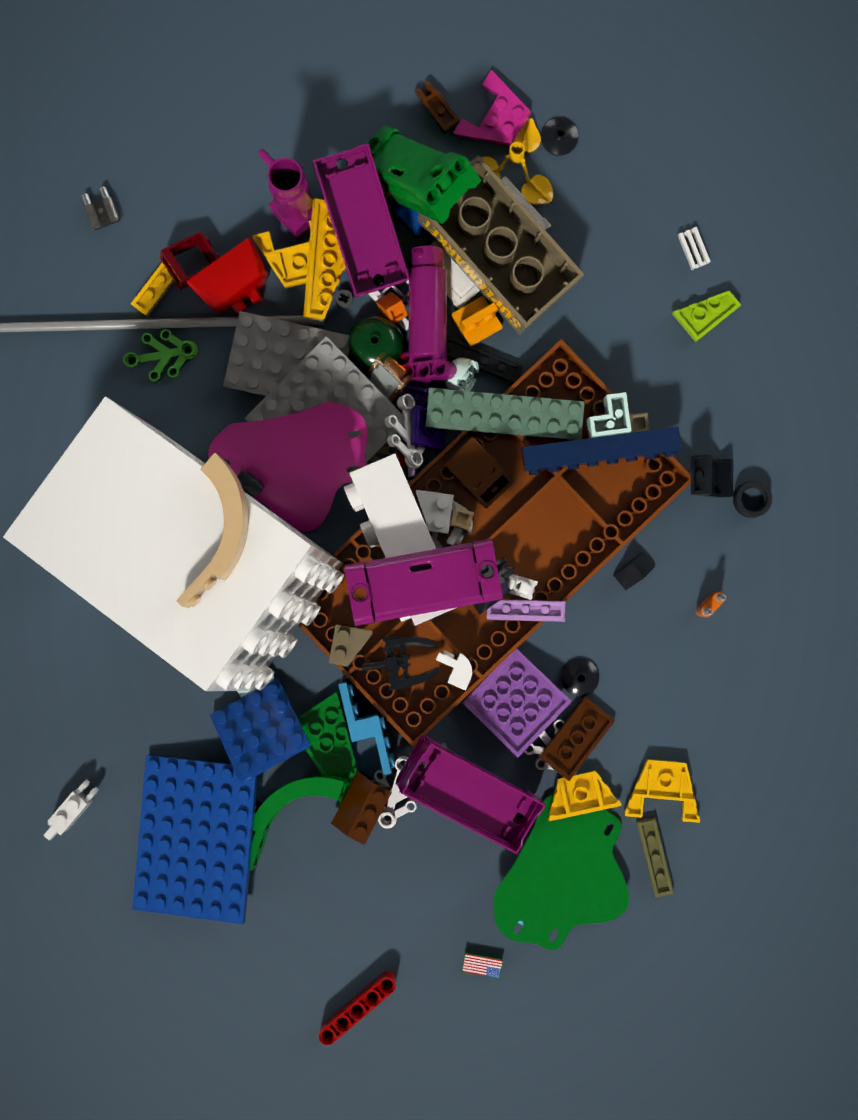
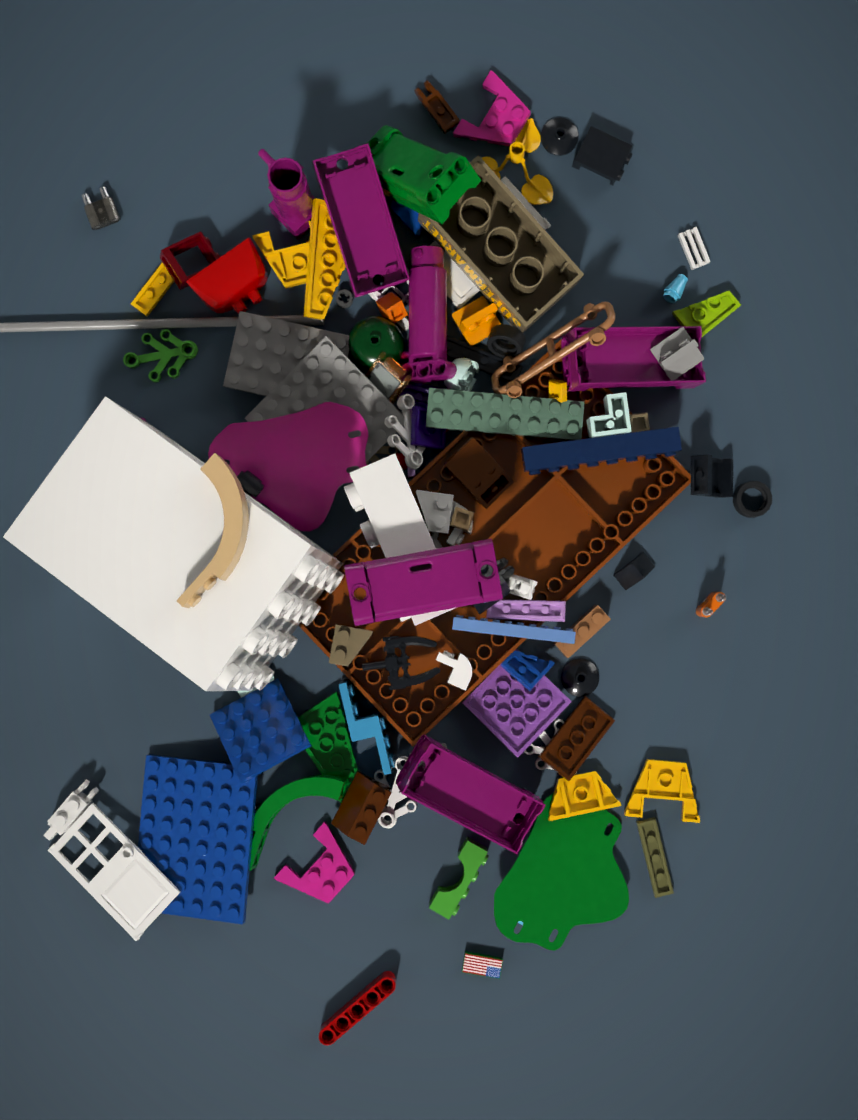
none -> white door [48,803,181,941]
none -> dark pink wing [274,821,355,904]
none -> bright green arch [429,837,489,920]
none -> medium blue piece [452,615,576,644]
none -> black tyre [487,324,526,358]
none -> medium nougat bar [491,301,615,398]
none -> blue wing [501,650,555,691]
none -> yellow tile [549,379,567,403]
none -> medium nougat brick [553,605,611,658]
none -> magenta piece [561,326,706,391]
none -> black panel [572,126,632,185]
none -> light grey bracket [650,327,704,381]
none -> medium azure cone [663,274,688,304]

